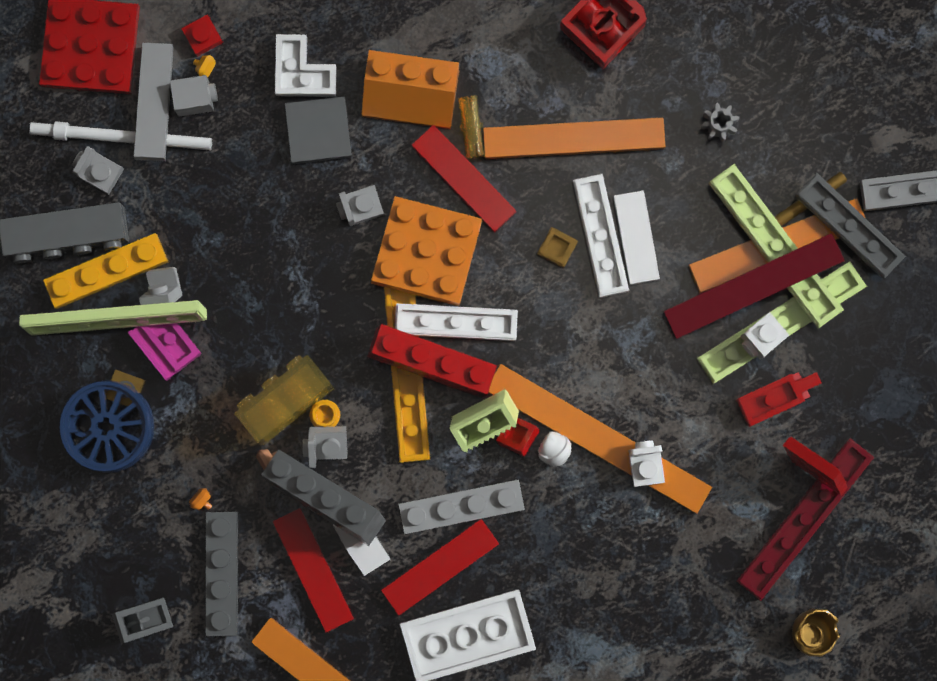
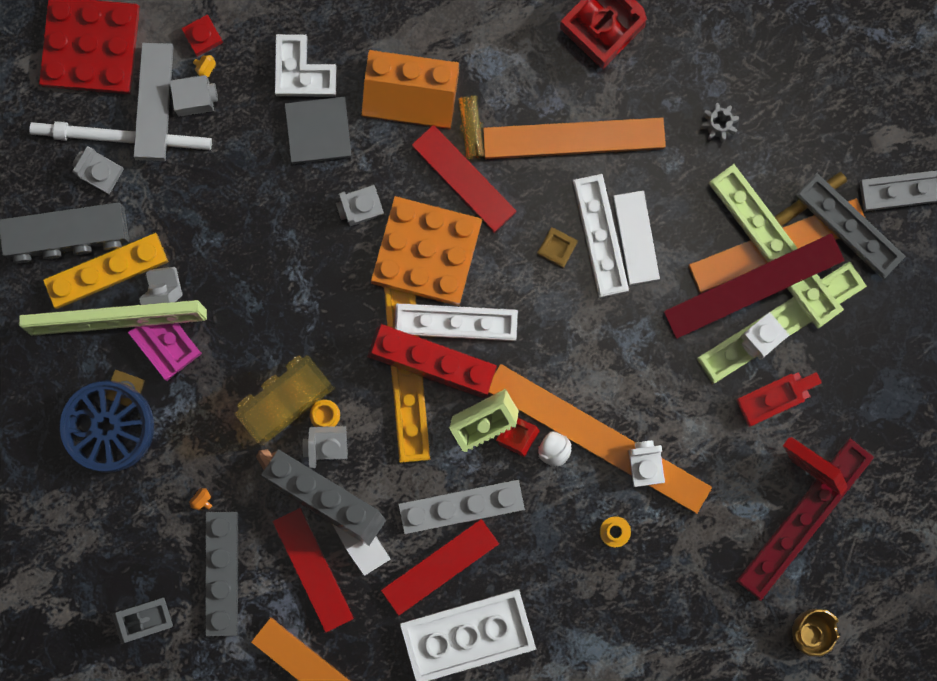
none -> light orange plate [600,517,631,547]

